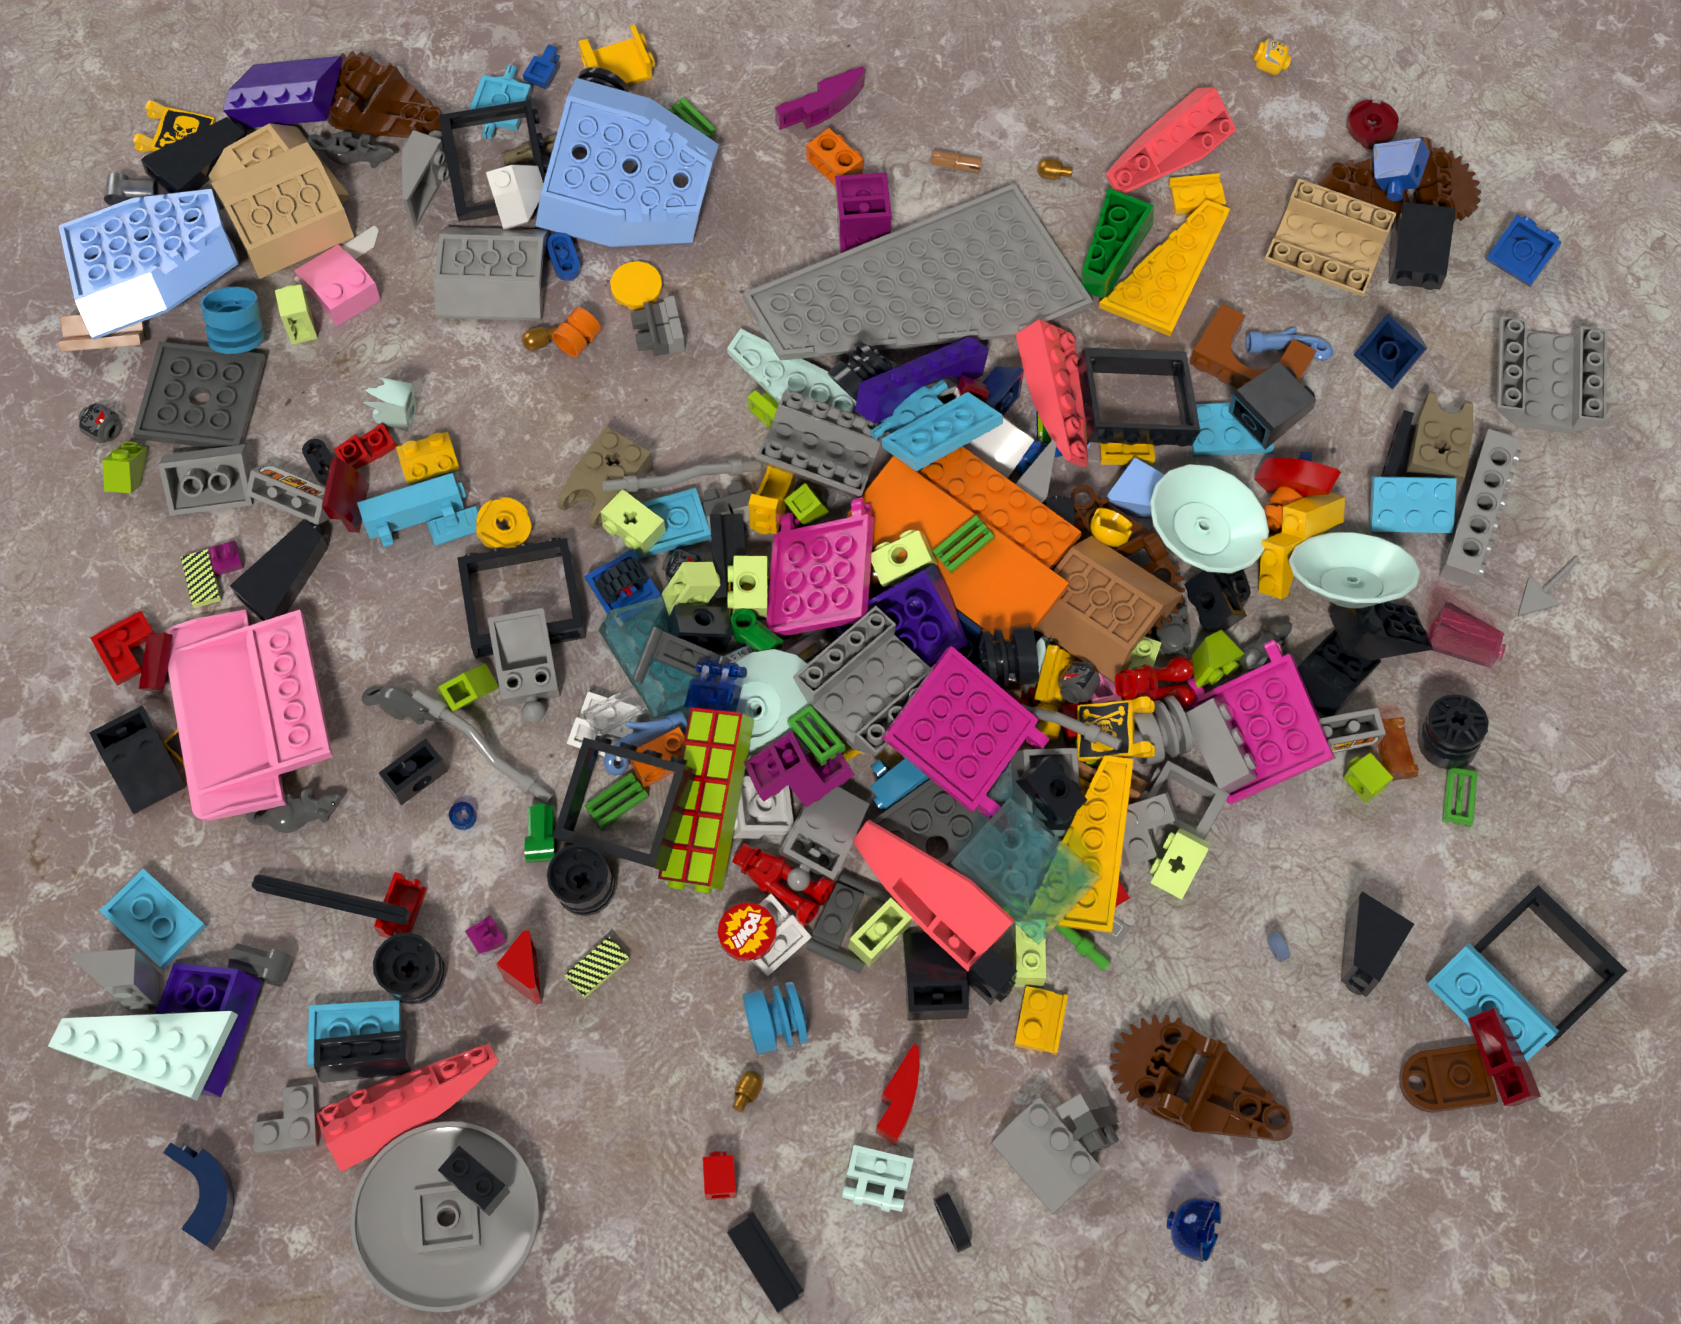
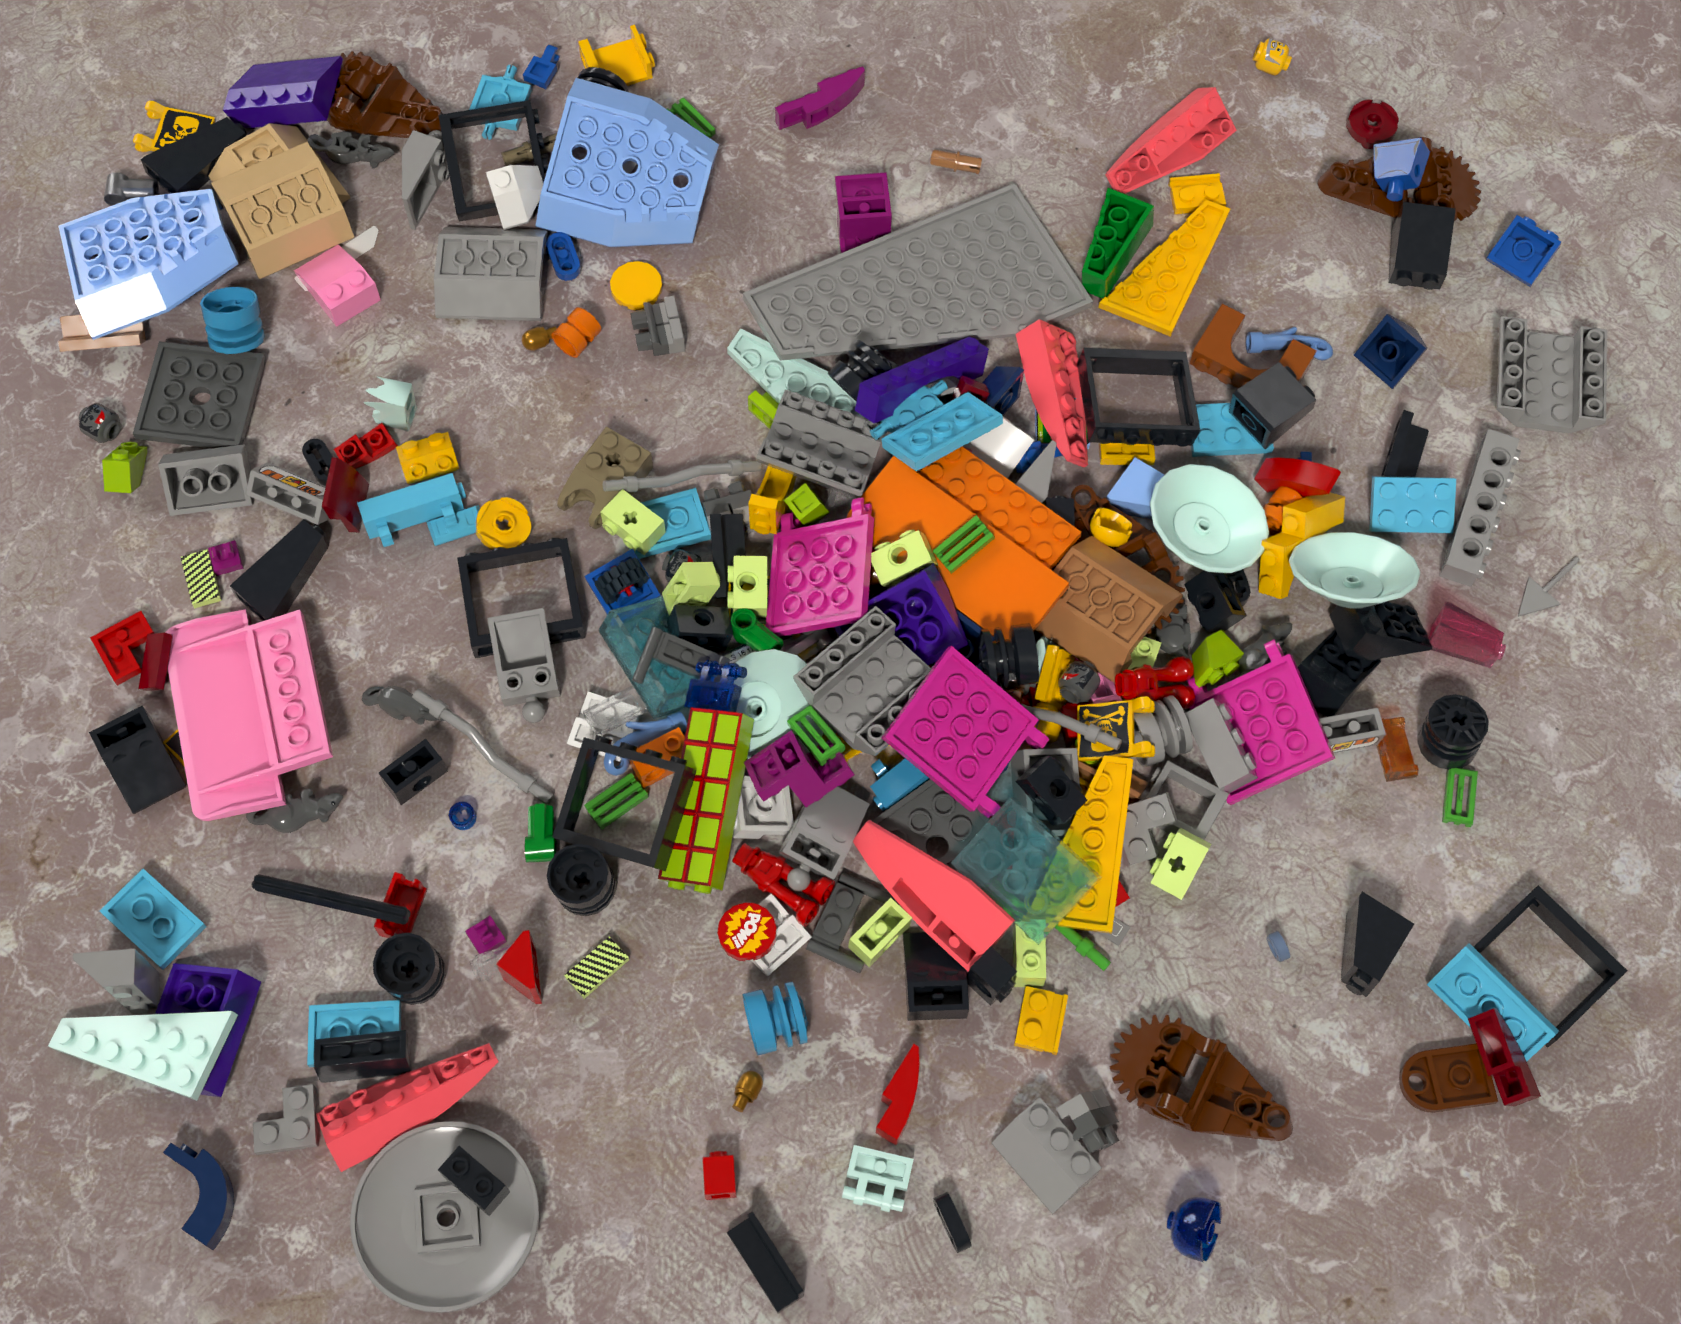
dark grey piece [228,943,293,987] -> none
yellowish green brick [275,284,318,345] -> none
lime slope [436,663,499,713] -> none
orange brick [806,128,863,186] -> none
pearl gold cylinder [1037,158,1073,180] -> none
tan slope [1264,179,1396,297] -> none
lime brick [1343,752,1393,804] -> none
dark tan brick [1403,391,1473,490] -> none

